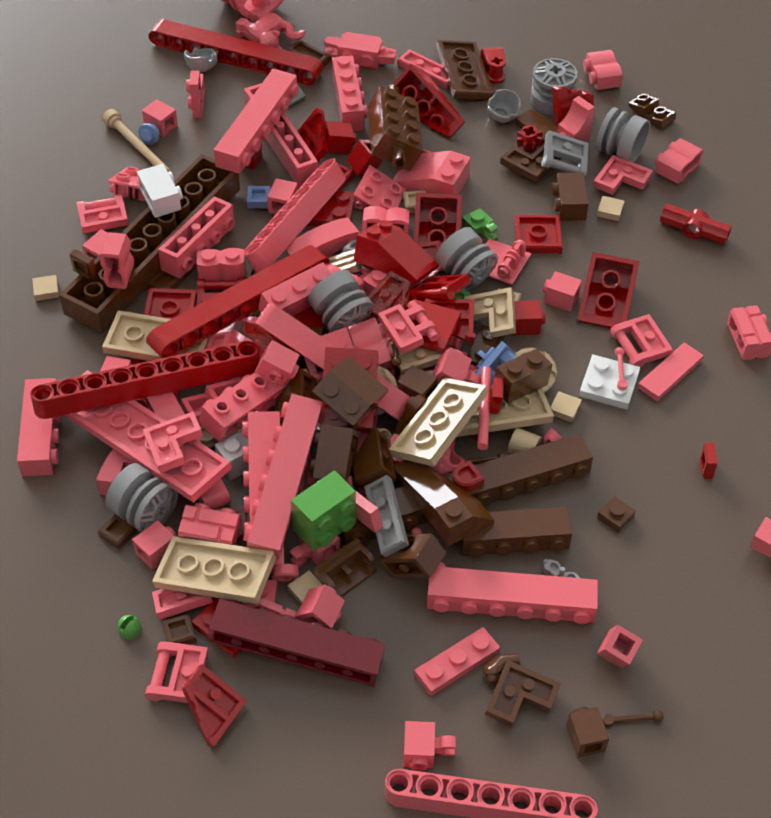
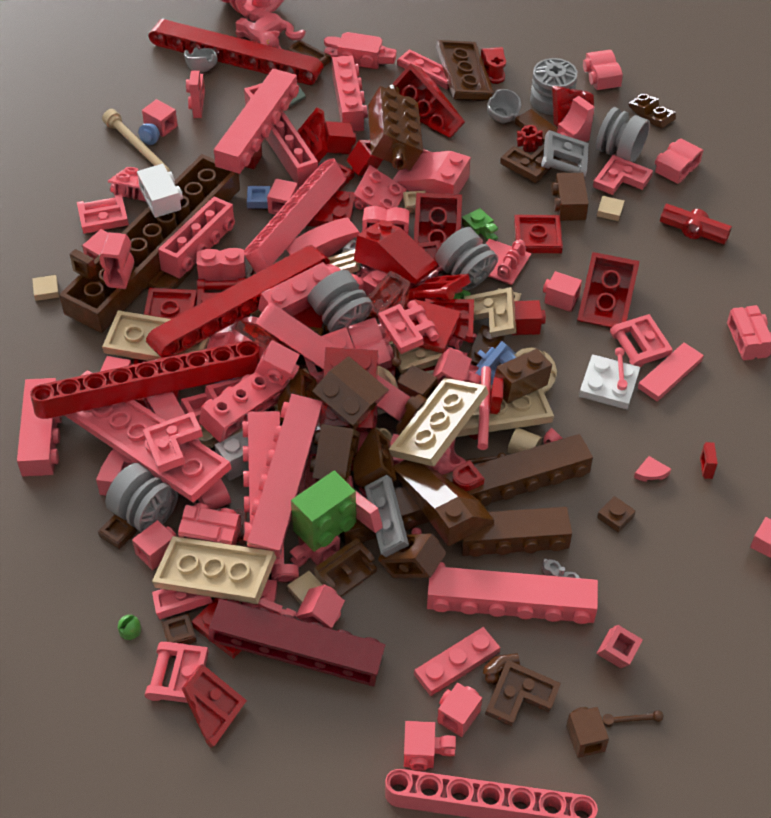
tan tile [550,391,582,423] -> none
none -> coral brick [437,682,482,737]
none -> coral tile [634,456,671,482]

